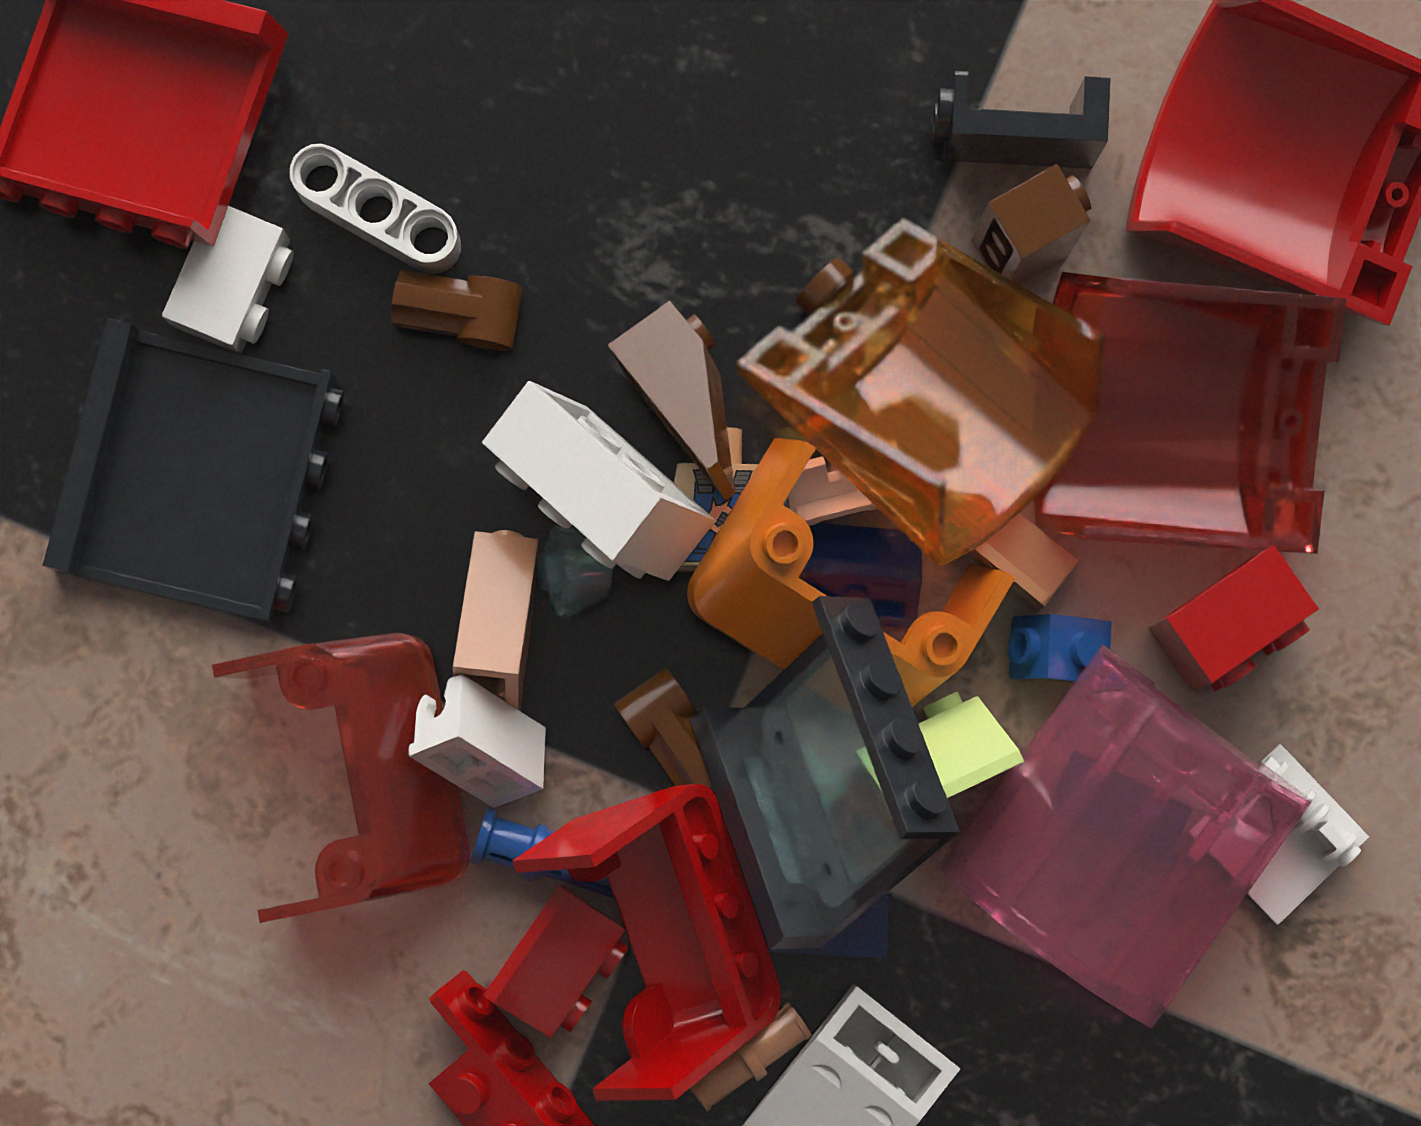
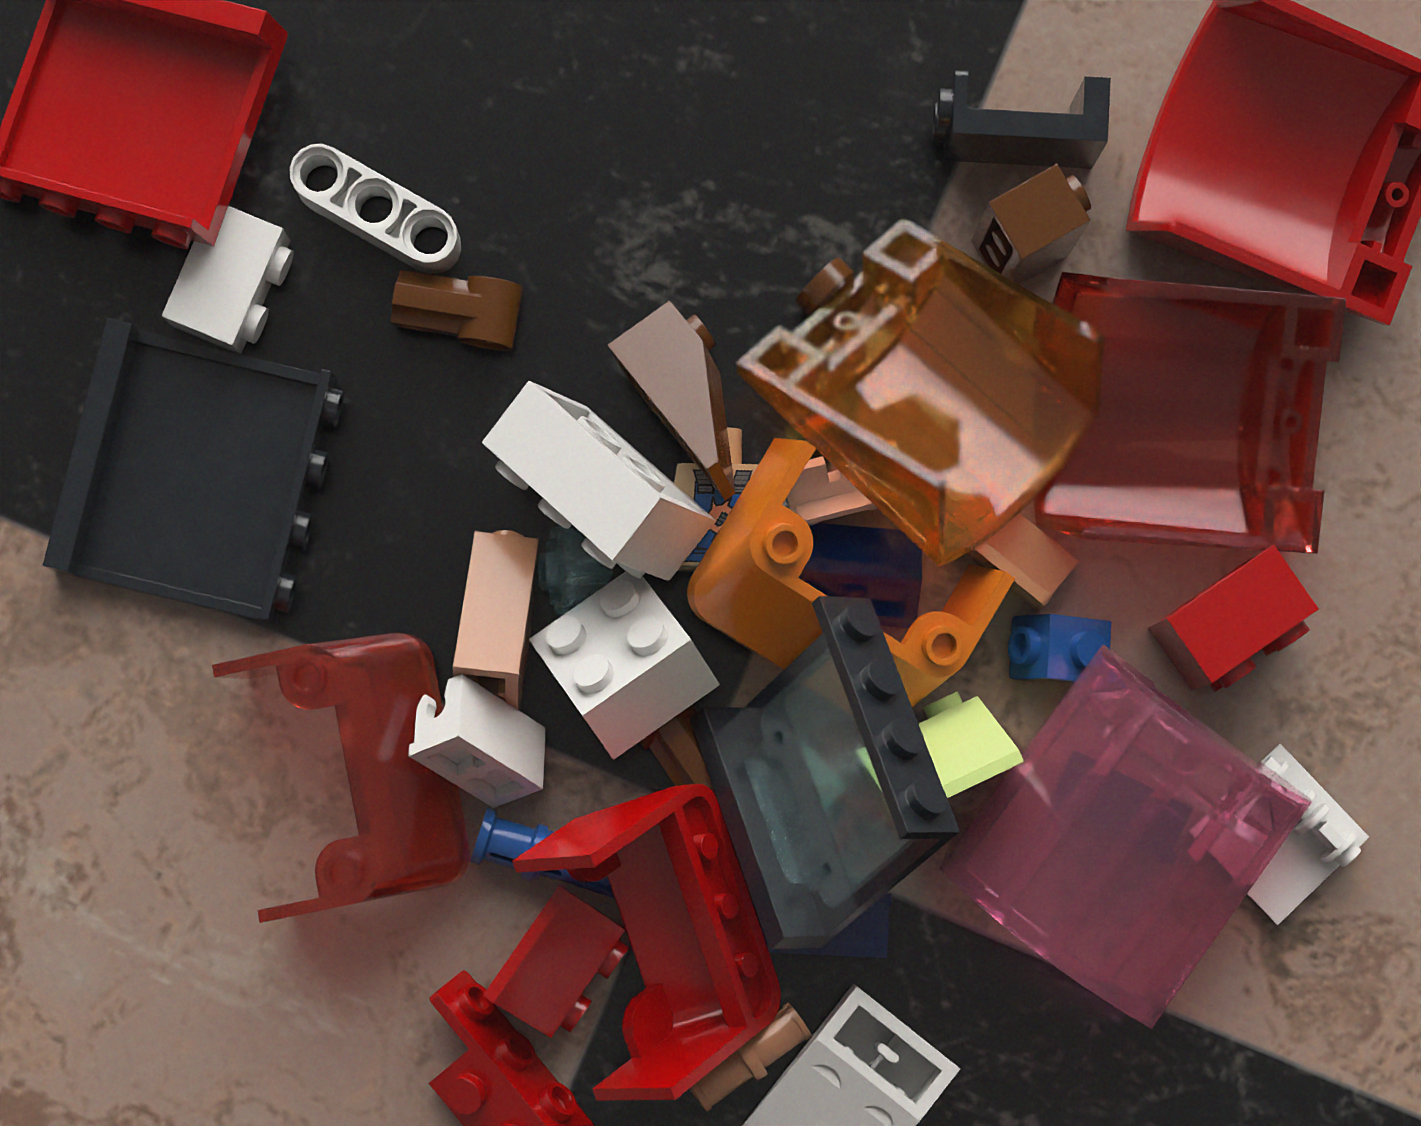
none -> white brick [529,571,720,760]

